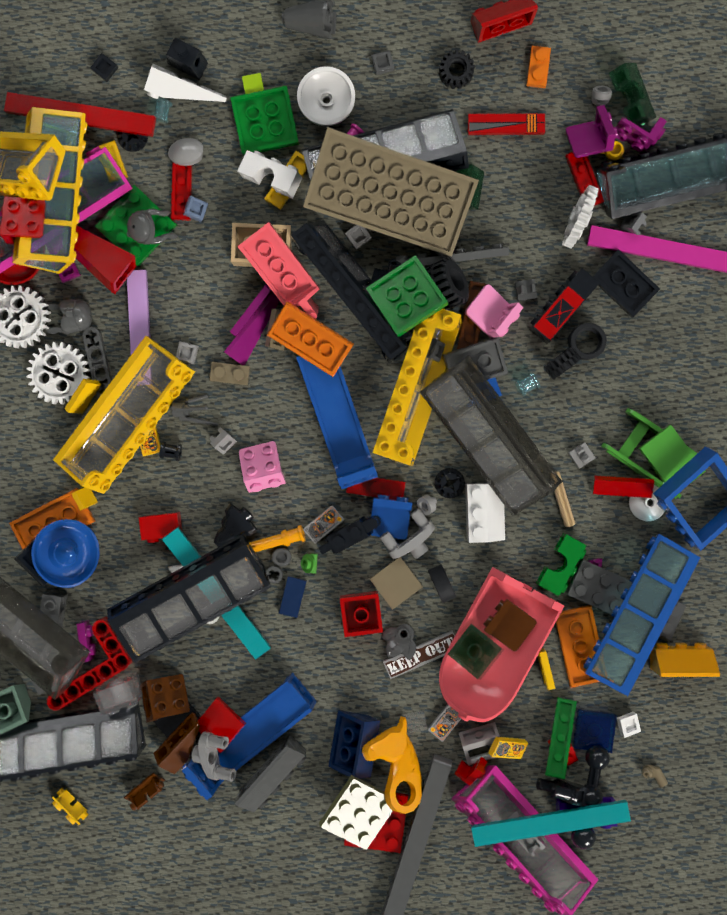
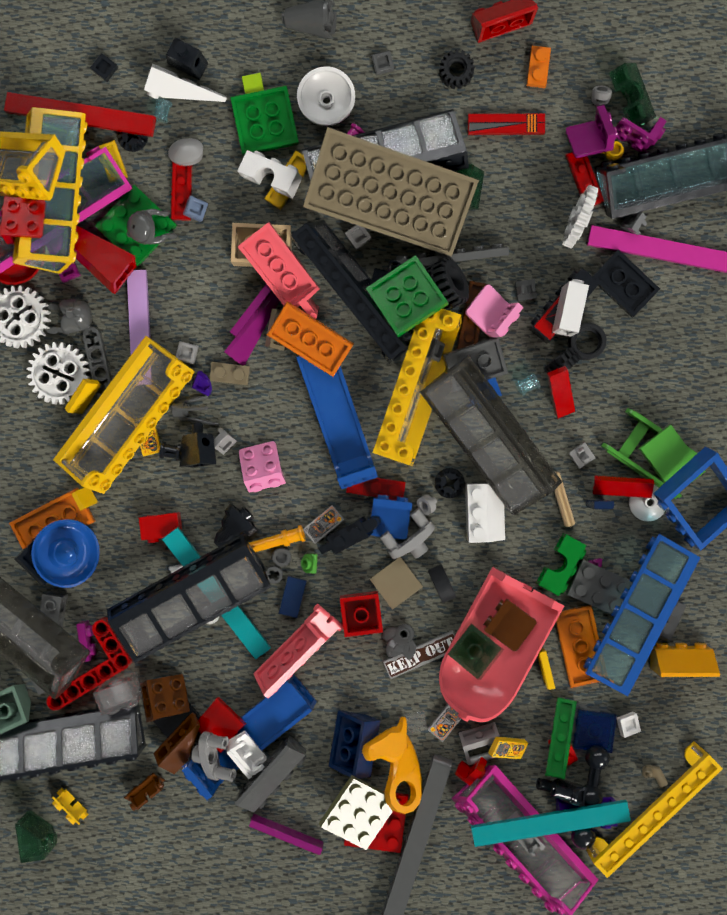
none -> clear green slope [15,810,57,863]
none -> black torso [179,423,216,468]
none -> dark purple tile [192,370,212,397]
none -> white hinge [227,731,266,779]
none -> magenta tile [249,813,323,855]
none -> coral hinge [253,604,343,699]
none -> red tile [547,366,575,418]
none -> white brick [552,279,589,337]
none -> dark blue tile [586,499,614,509]
none -> yellow window [586,741,723,878]

